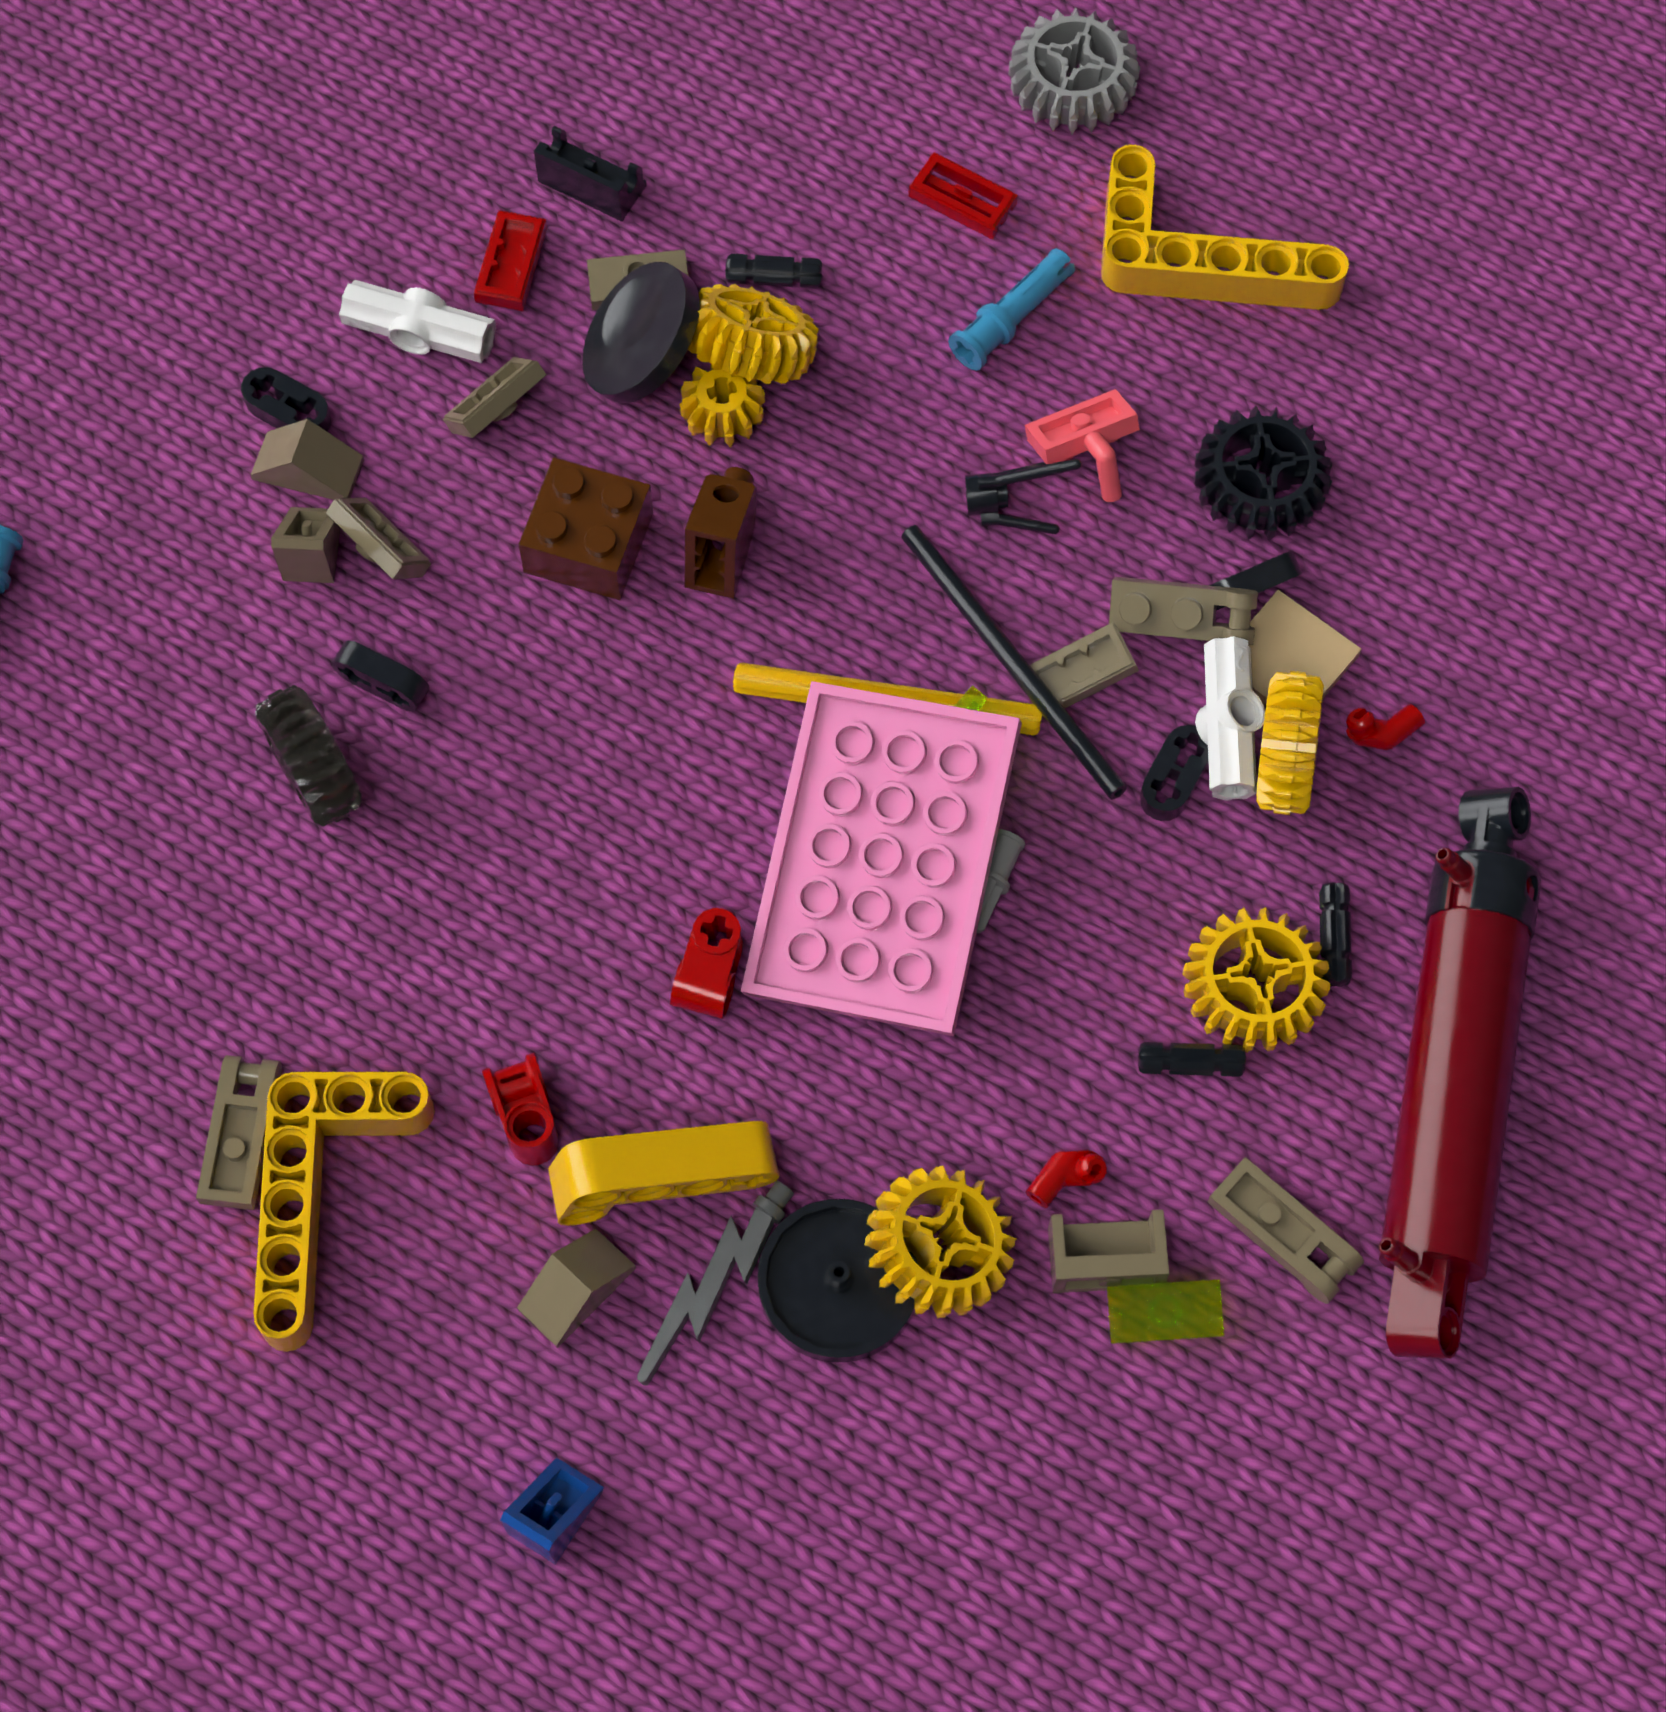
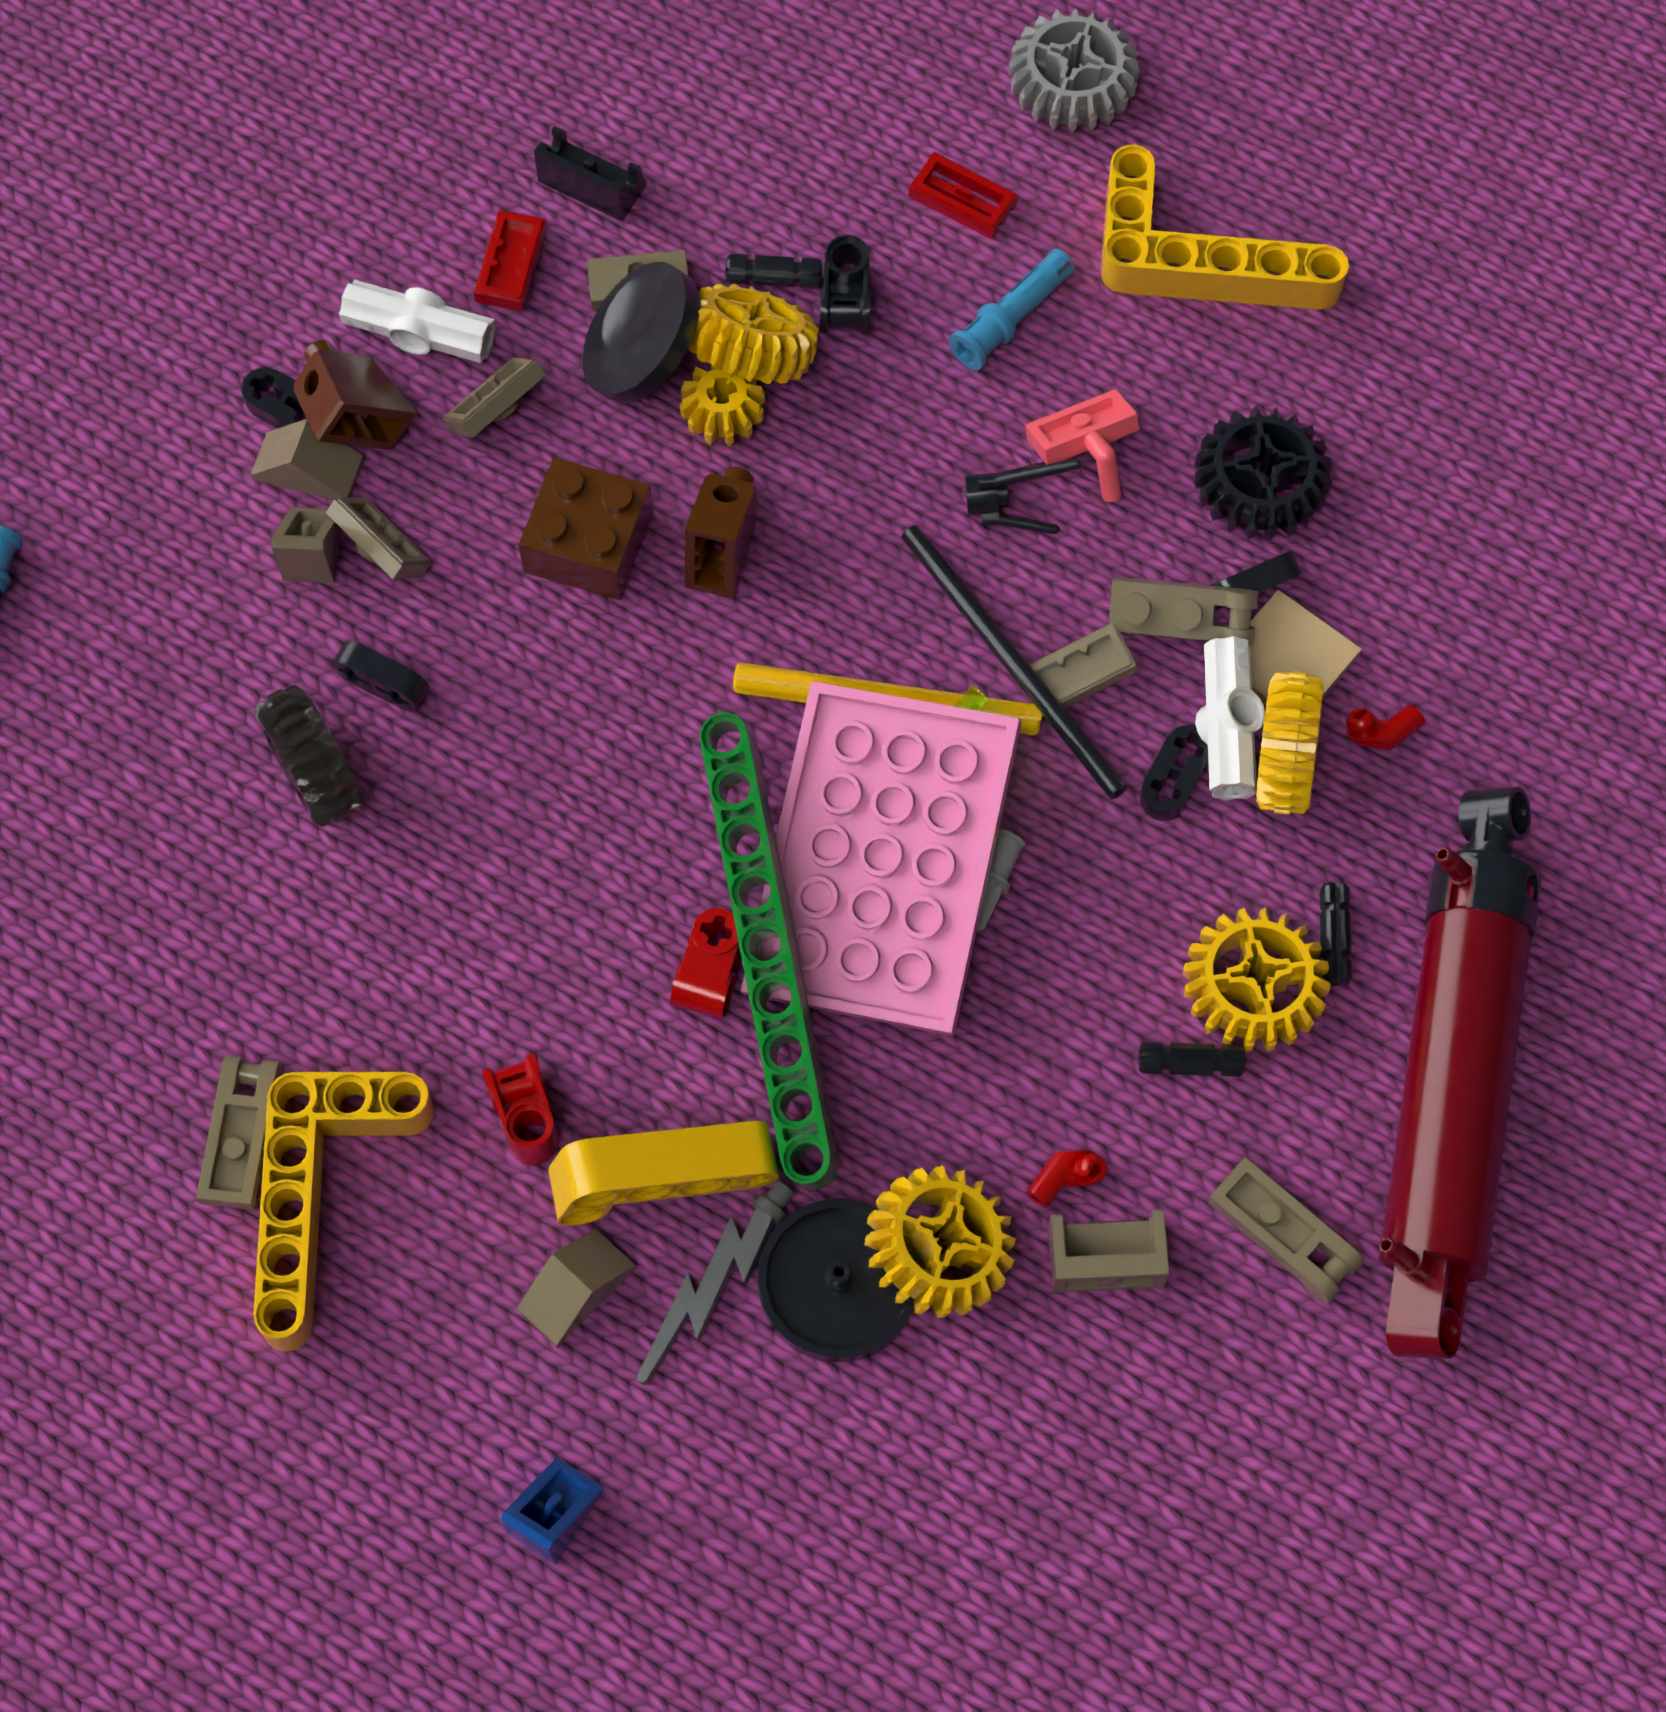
clear neon green plate [1106,1279,1224,1344] -> none
none -> reddish brown torso [293,340,417,450]
none -> green beam [700,712,839,1190]
none -> black piece [820,235,871,334]

